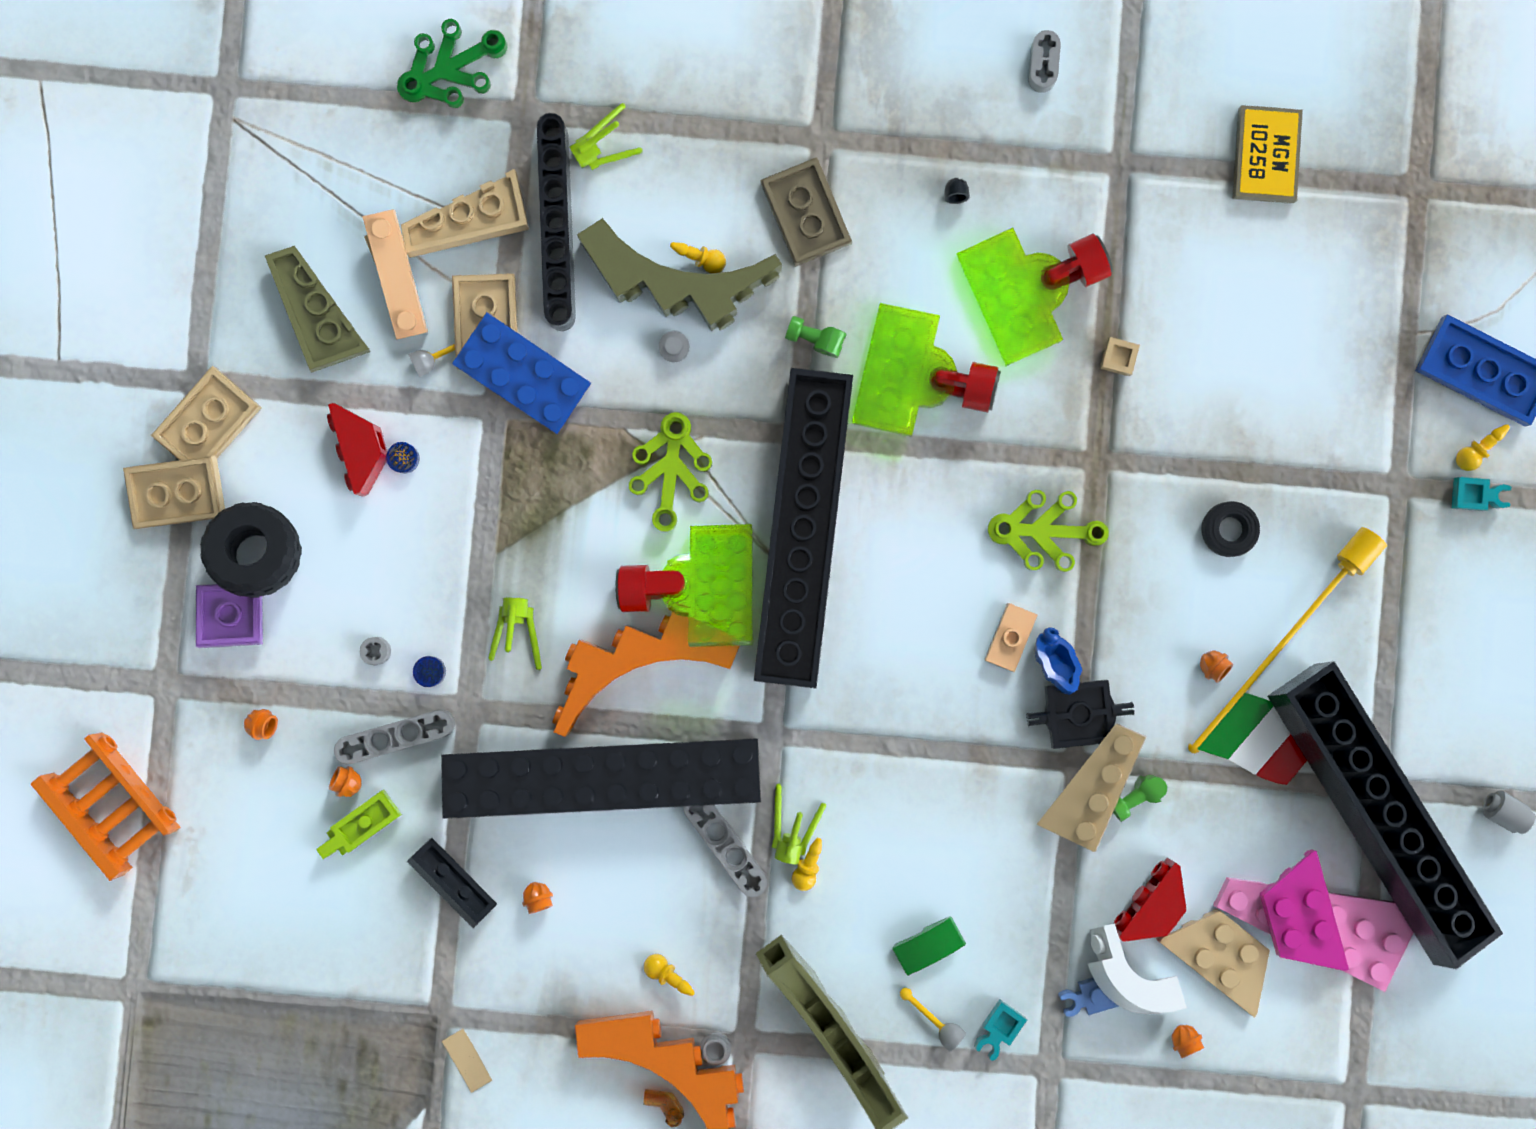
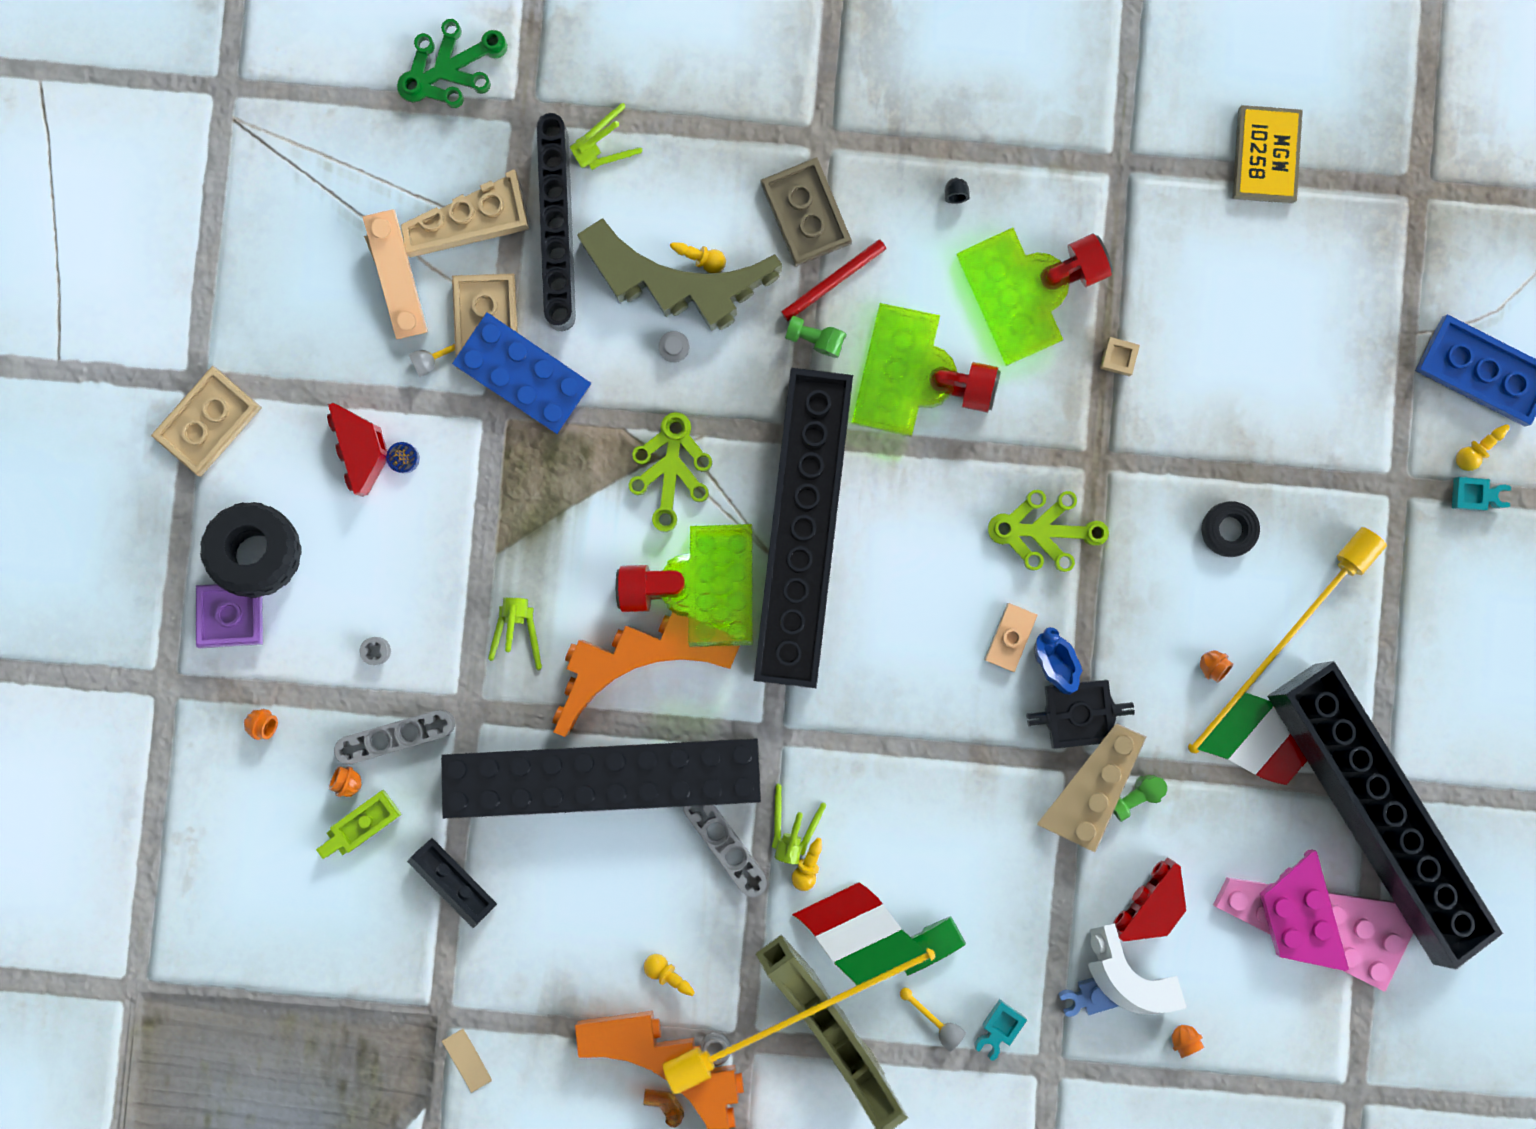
orange fence [30,732,181,881] -> none
tan tile [123,456,225,529] -> none
olive wing [265,246,370,373] -> none
clear blue tile [413,656,446,687] -> none
orange plate [522,882,553,914] -> none
light grey beam [1028,30,1061,93] -> none
tan wing [1156,909,1270,1018] -> none
light grey brick [1483,791,1536,834] -> none
none -> flag [663,882,935,1095]
none -> red bar [781,239,886,322]

